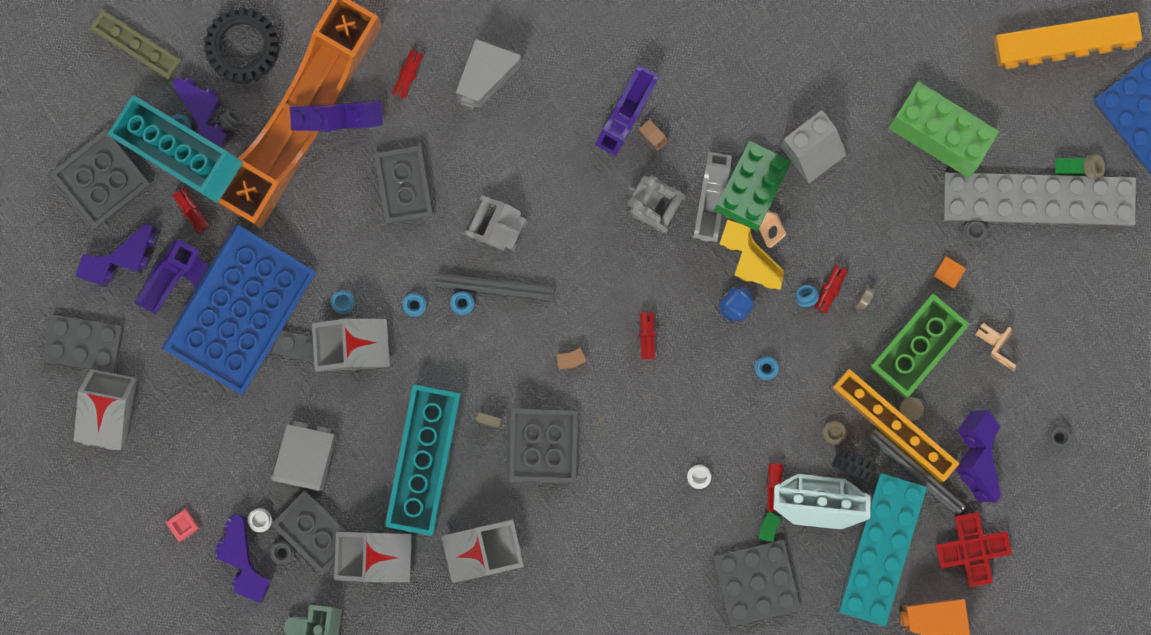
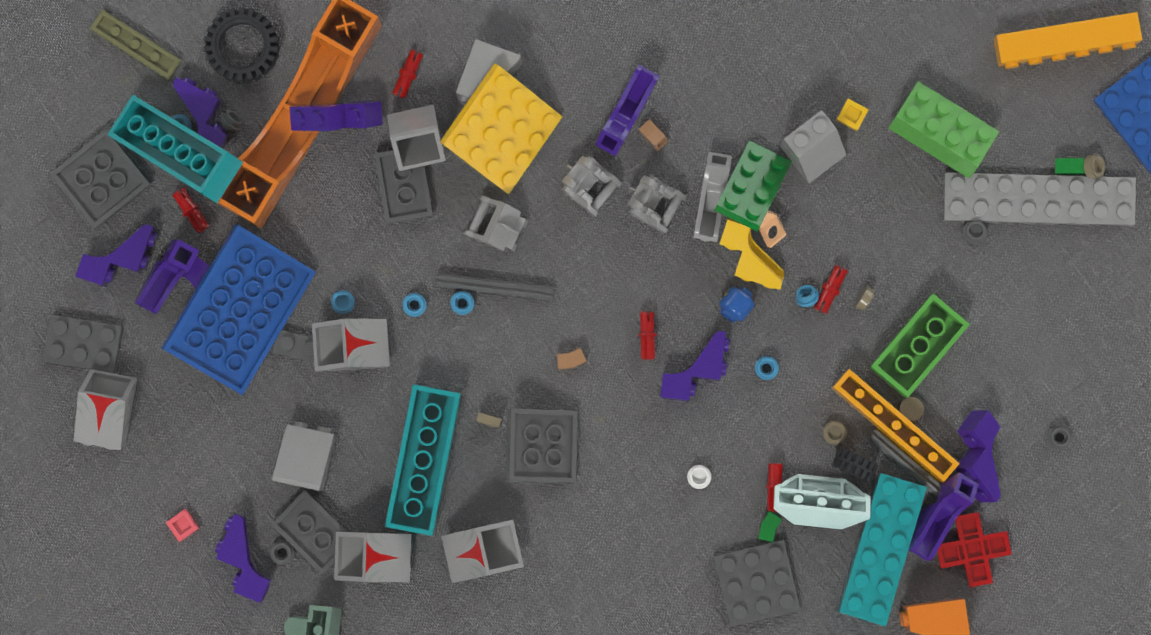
white plate [248,508,272,532] -> none
orange tile [933,256,966,289] -> none
light nougat bracket [976,323,1016,371] -> none
none -> light grey slope [387,104,446,171]
none -> yellow plate [440,63,562,195]
none -> light grey piece [562,155,622,217]
none -> dark purple arch [660,331,729,401]
none -> yellow plate [836,99,869,132]
none -> dark purple arch [909,472,979,561]

